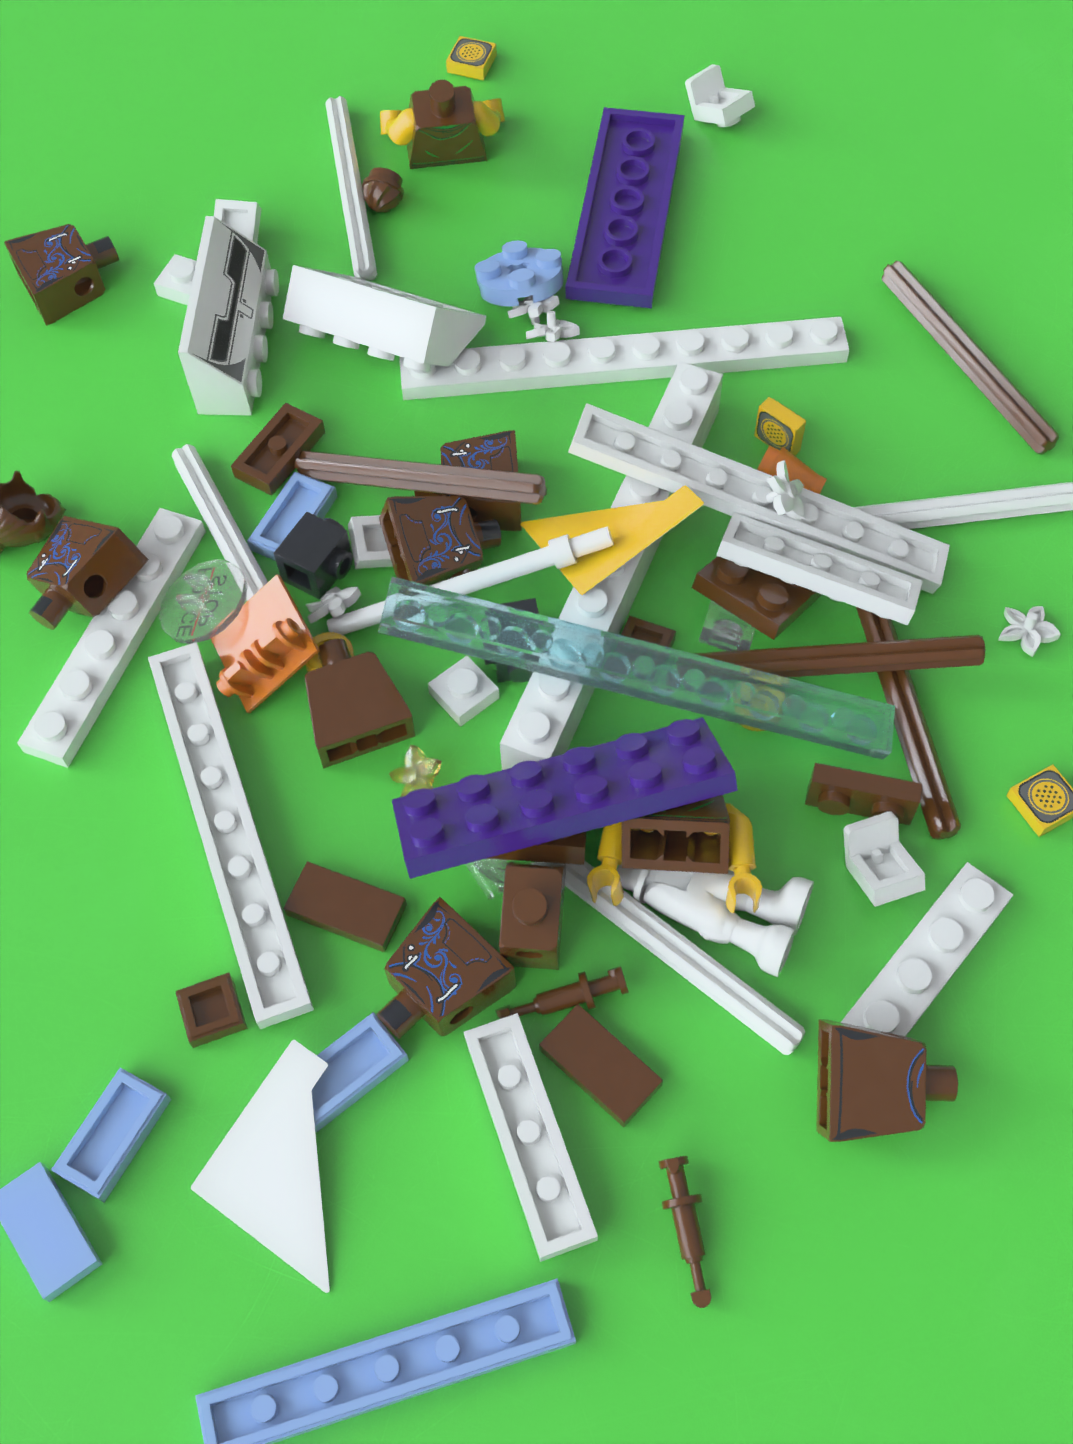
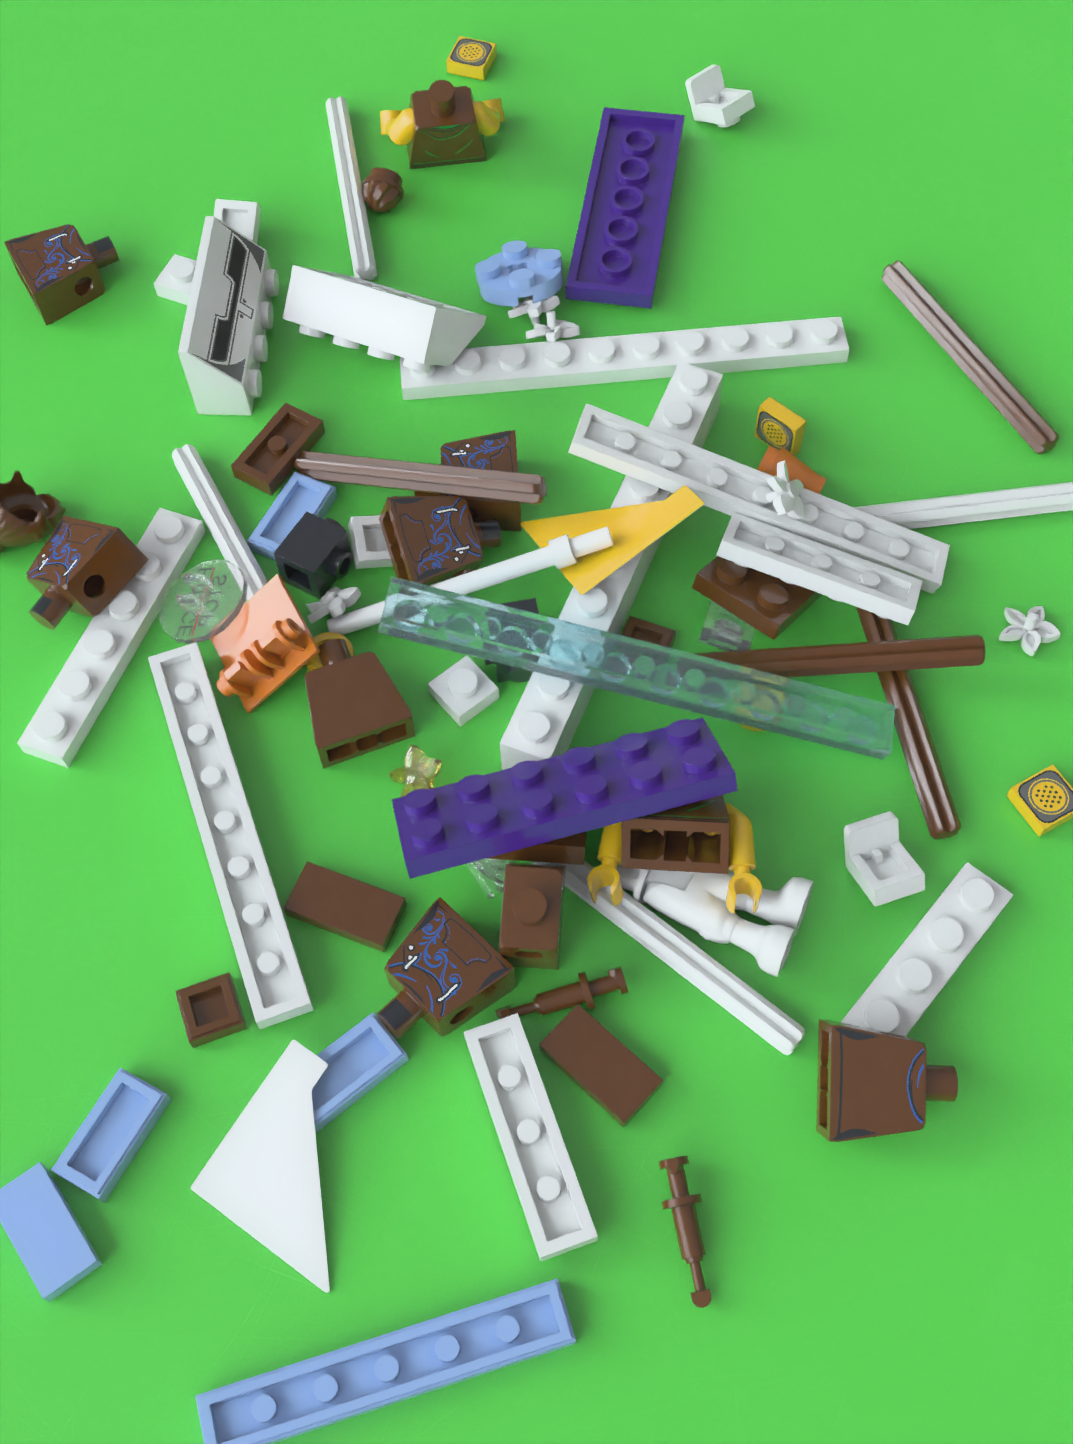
reddish brown plate [805,763,923,826] -> none

